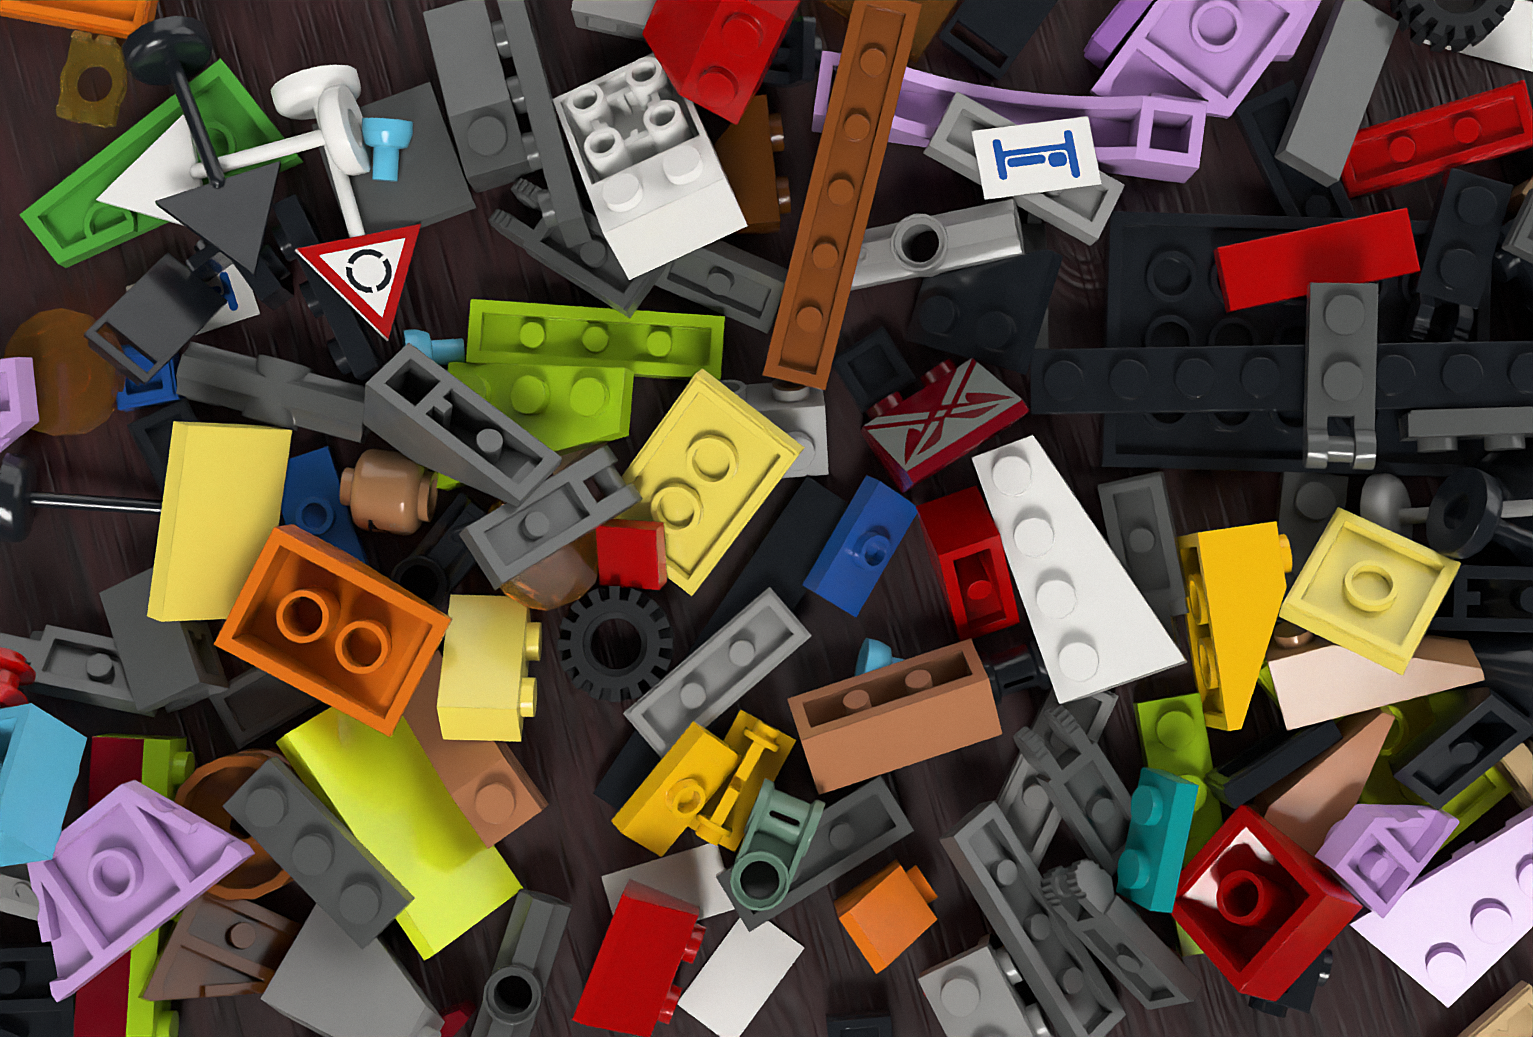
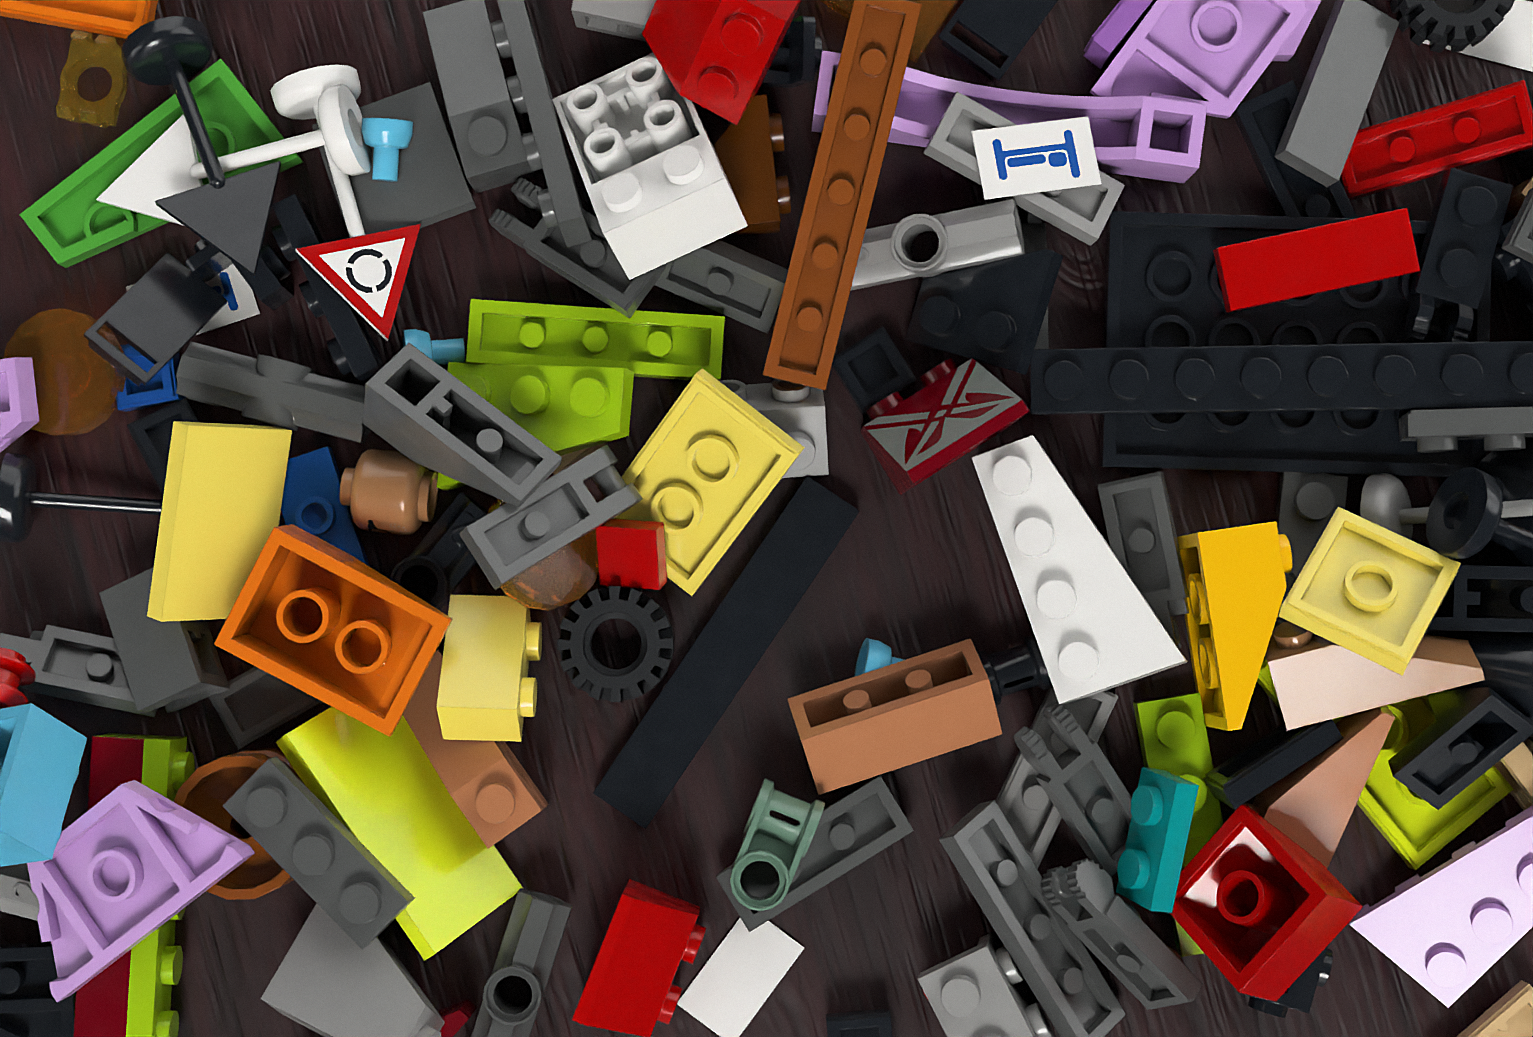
reddish brown wing [138,891,303,1001] -> none
white sticker [601,843,735,920] -> none
yellow plate [611,721,743,857] -> none
light grey tile [623,587,811,758] -> none
yellow hinge [688,709,796,852] -> none
blue plate [802,475,917,617] -> none
orange slope [834,859,938,974] -> none
red slope [916,486,1020,642] -> none
dark grey plate [1303,283,1378,470] -> none
lavender wing [1315,804,1460,919] -> none

